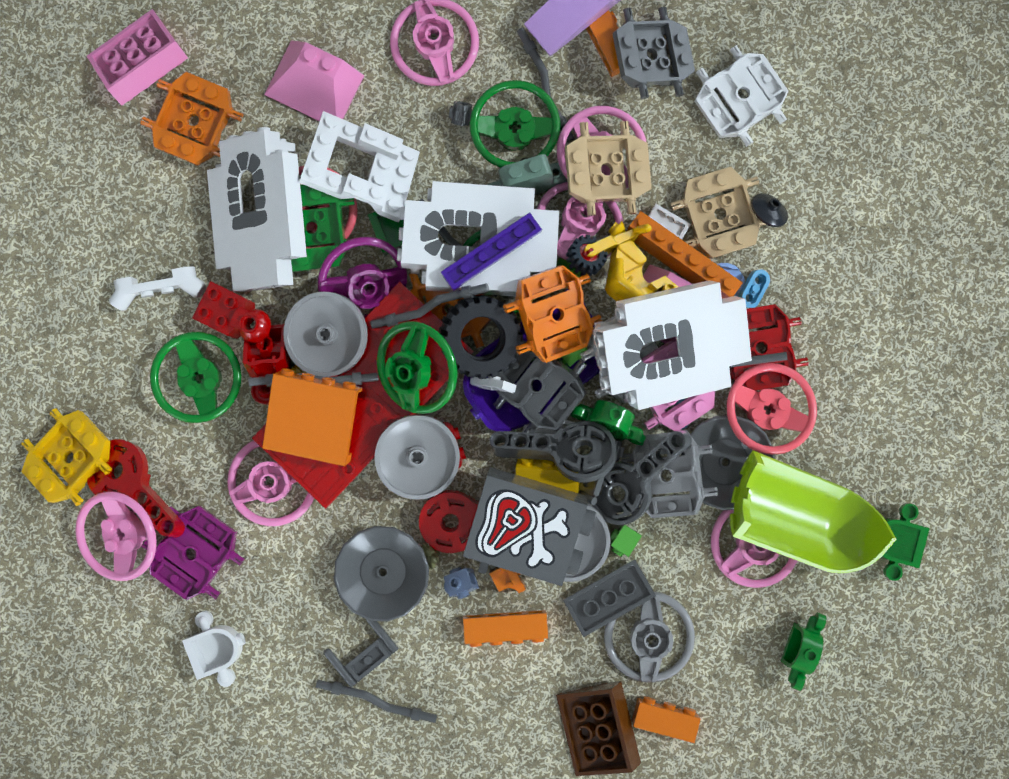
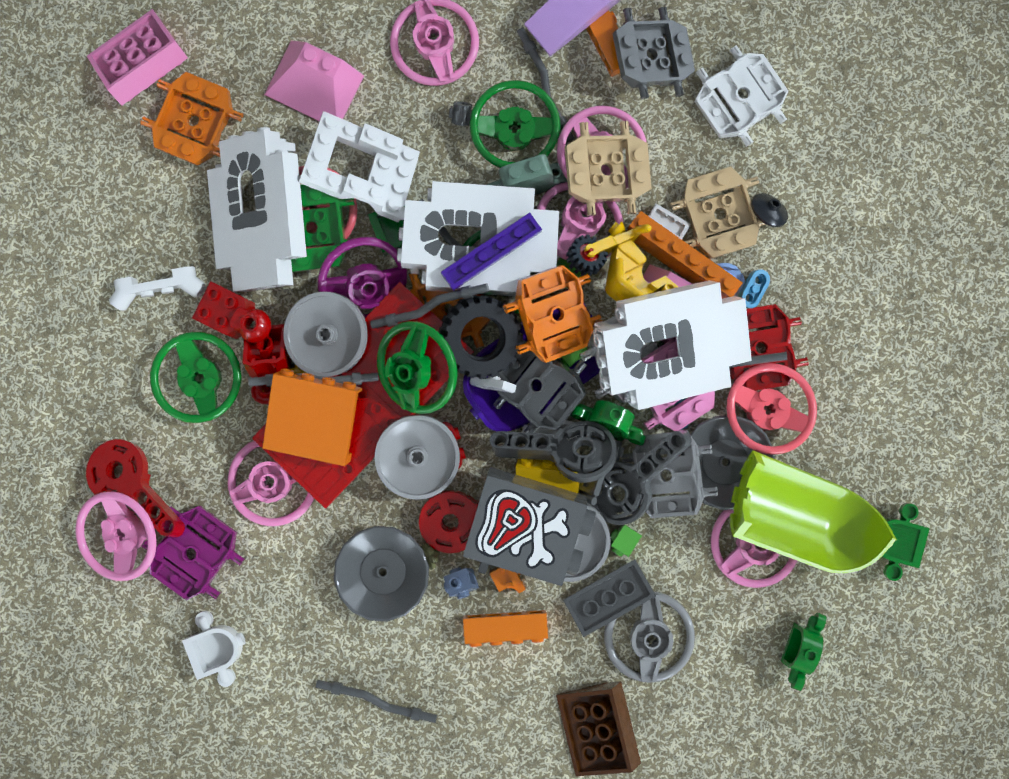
yellow piece [21,408,112,506] -> none
dark grey plate [323,619,399,688] -> none
orange brick [631,696,701,743] -> none

